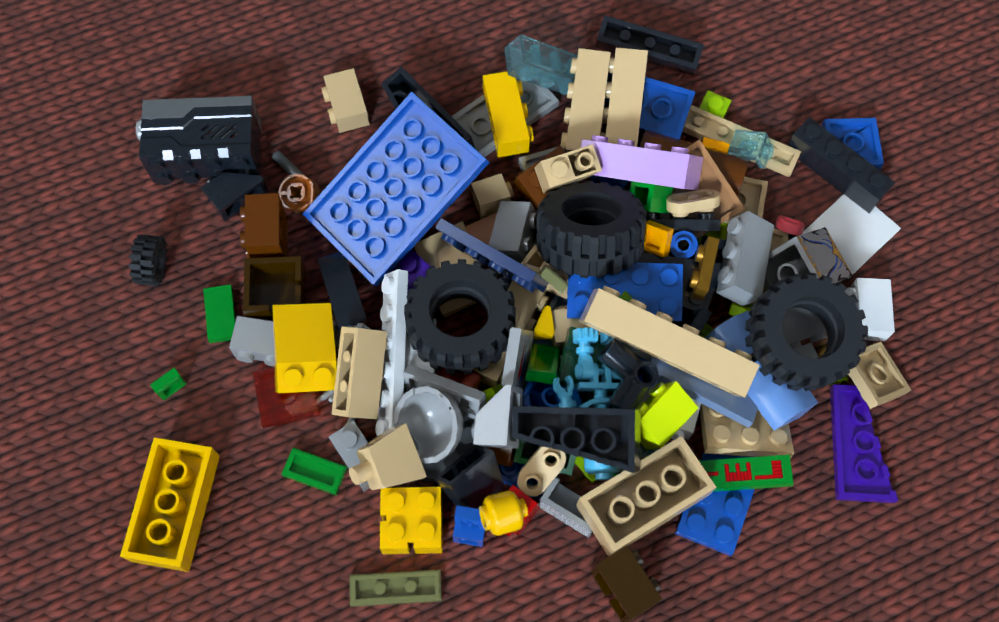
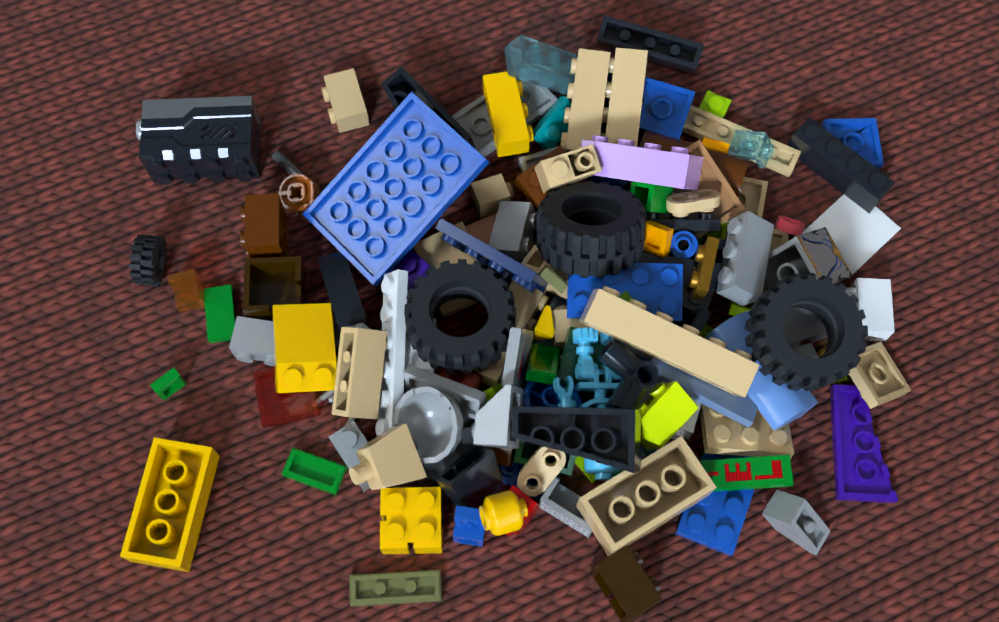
black slope [201,172,269,222] -> none
none -> clear orange panel [167,269,205,313]
none -> teal plate [532,96,571,151]
none -> light grey slope [762,490,831,555]

